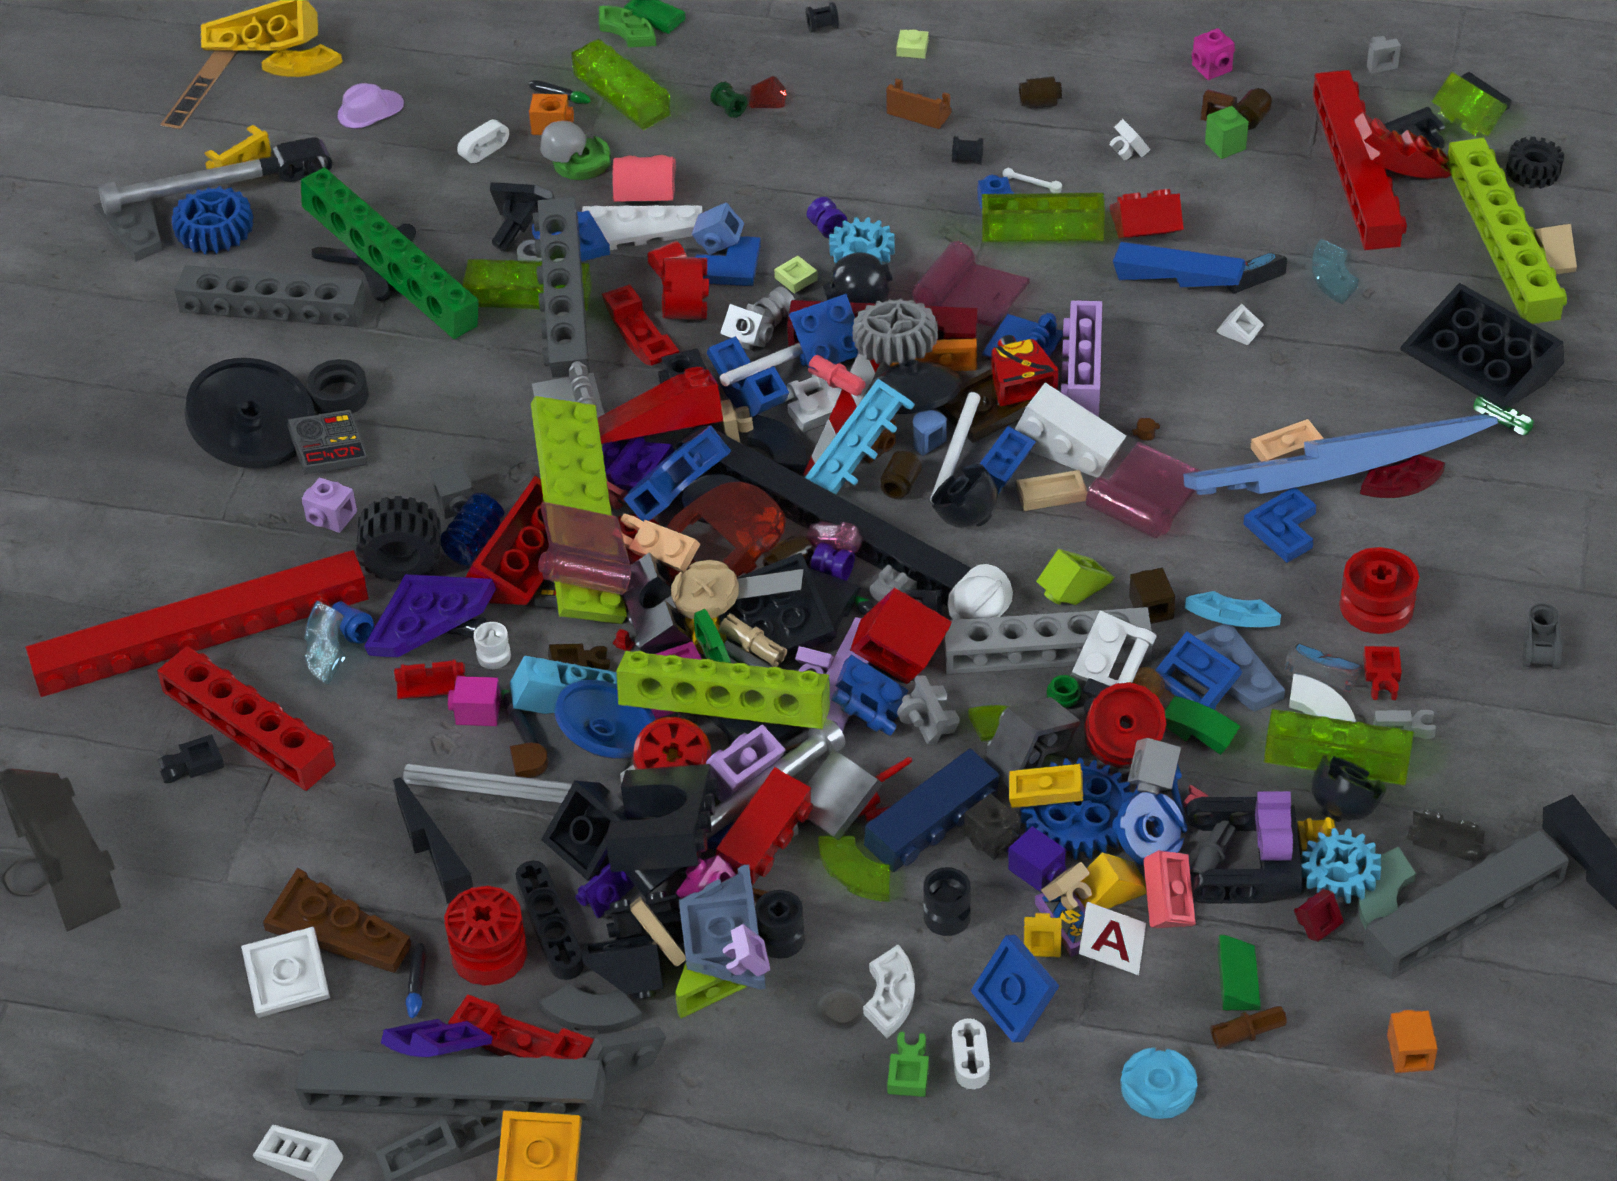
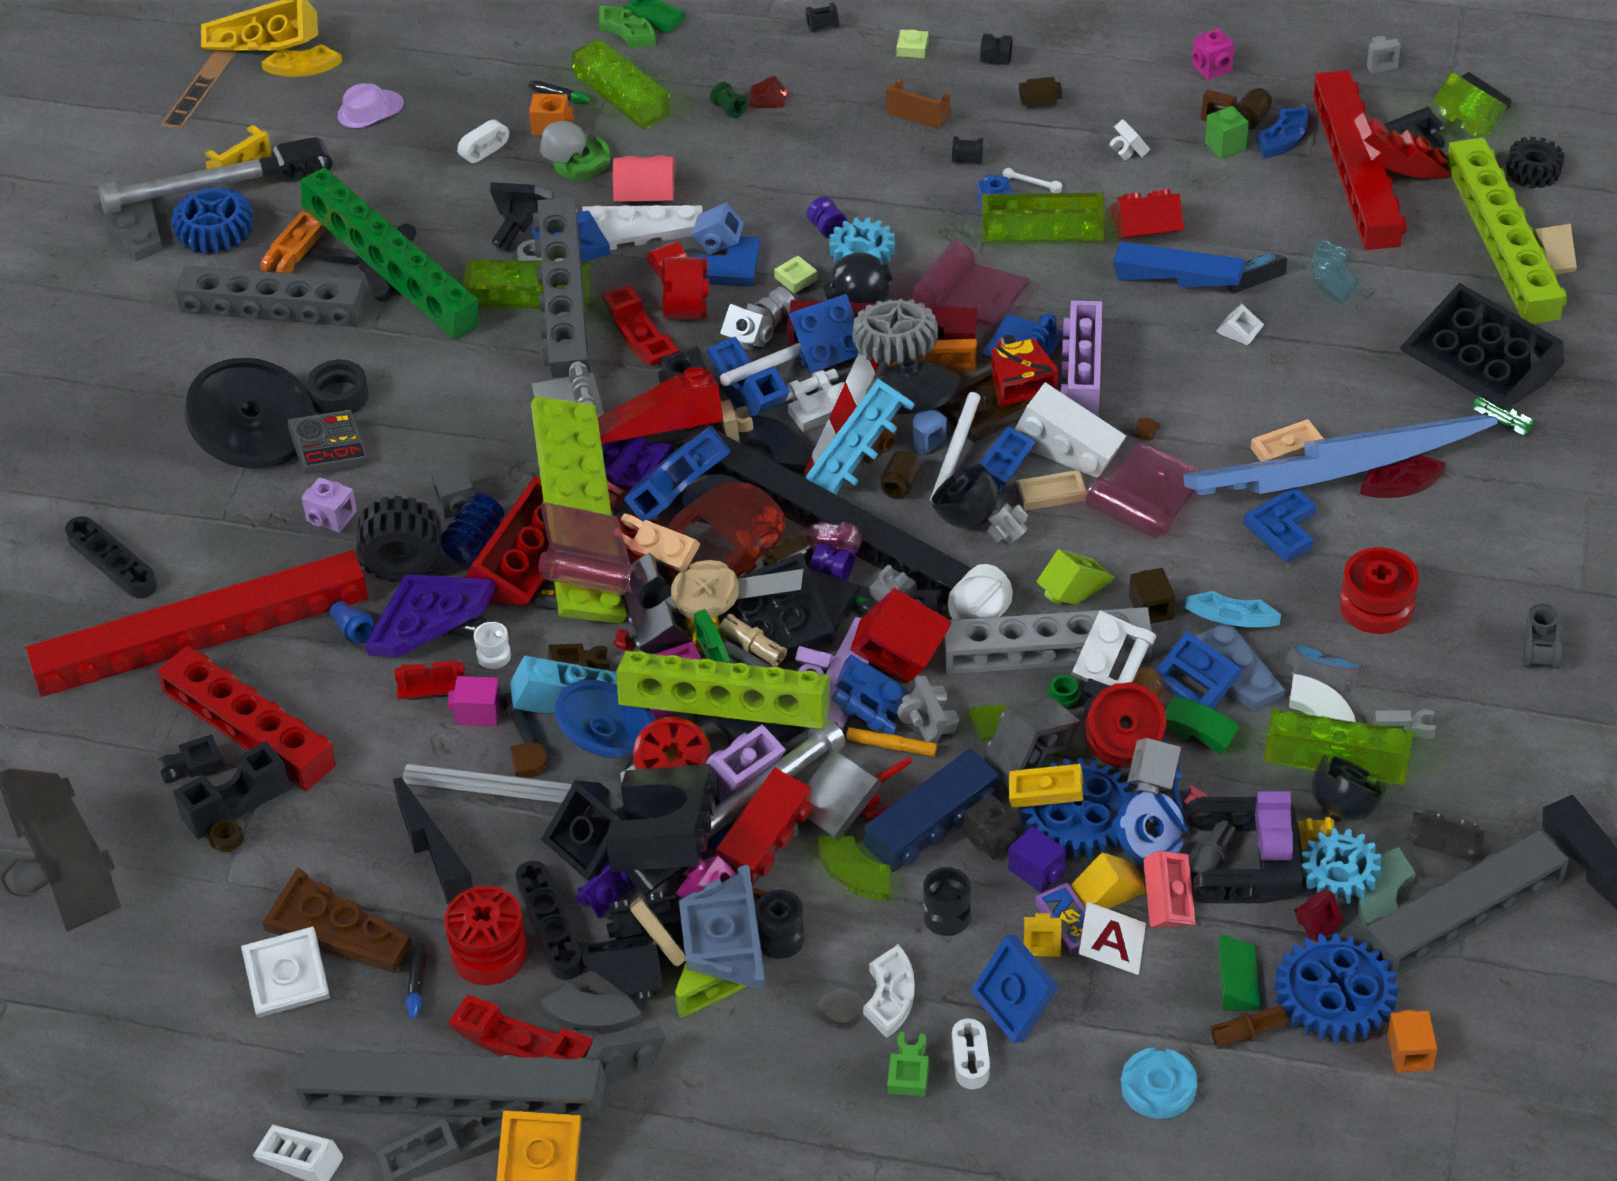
clear light blue tile [304,601,346,685] -> none
dark purple slope [381,1019,493,1057] -> none
lavender tile [723,924,770,977] -> none
coral axle [808,355,866,396] -> none
tan tile [1041,862,1092,910] -> none
red plate [1363,646,1402,700] -> none
none -> black beam [65,516,157,599]
none -> black arch [173,741,290,840]
none -> dark brown plate [209,819,244,853]
none -> orange hinge [260,211,327,274]
none -> light orange piece [846,727,938,757]
none -> black wheel [980,33,1013,65]
none -> light grey gear [987,503,1028,544]
none -> blue tile [1256,106,1309,159]
none -> blue gear [1274,933,1399,1044]

